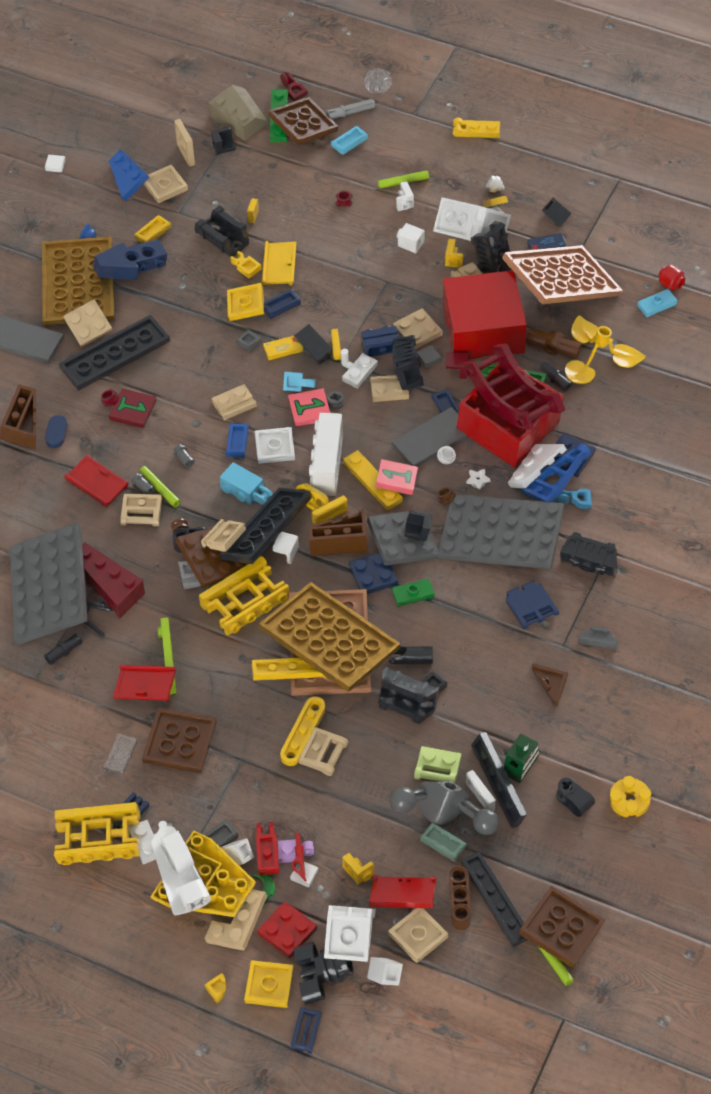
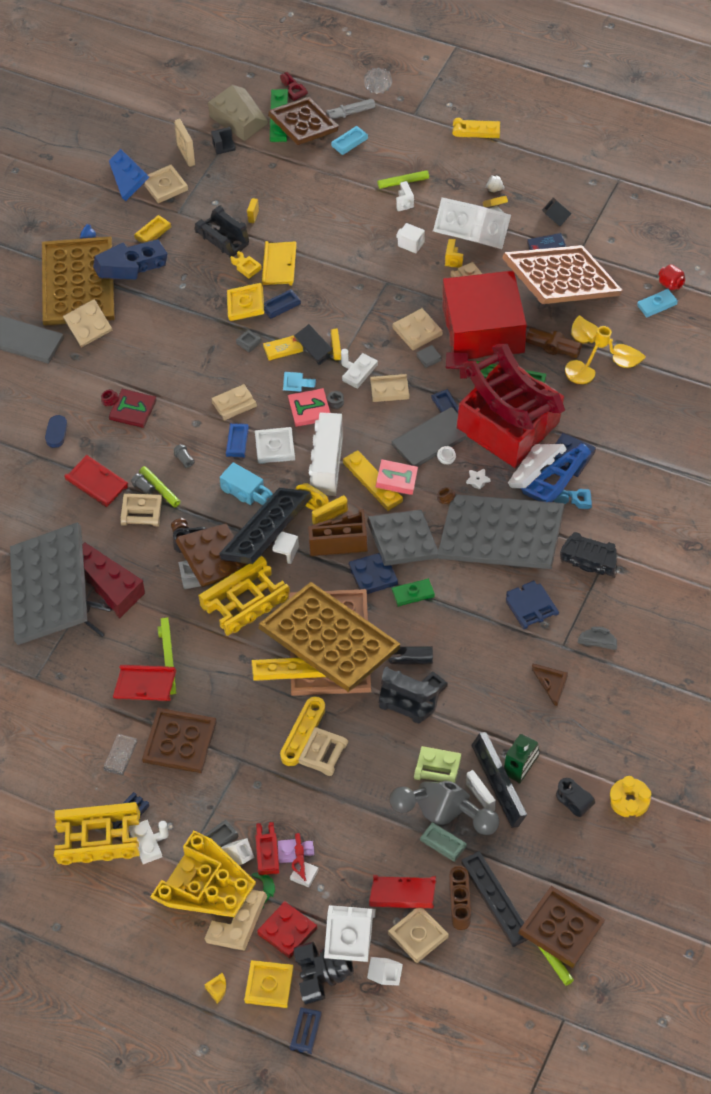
reddish brown wedge [0,384,36,449] -> none
black pin [44,633,83,665] -> none
white tile [45,155,66,172] -> none
black plate [59,315,170,391] -> none
white panel [151,825,211,916] -> none
tan plate [201,519,246,552] -> none
dark red plate [335,190,353,207] -> none
yellow bracket [342,853,374,885] -> none
dark blue brick [361,326,399,357] -> none
black piece [392,335,424,390] -> none
black panel [404,510,432,541] -> none
black piece [470,221,511,274] -> none
black axle [539,362,572,391] -> none

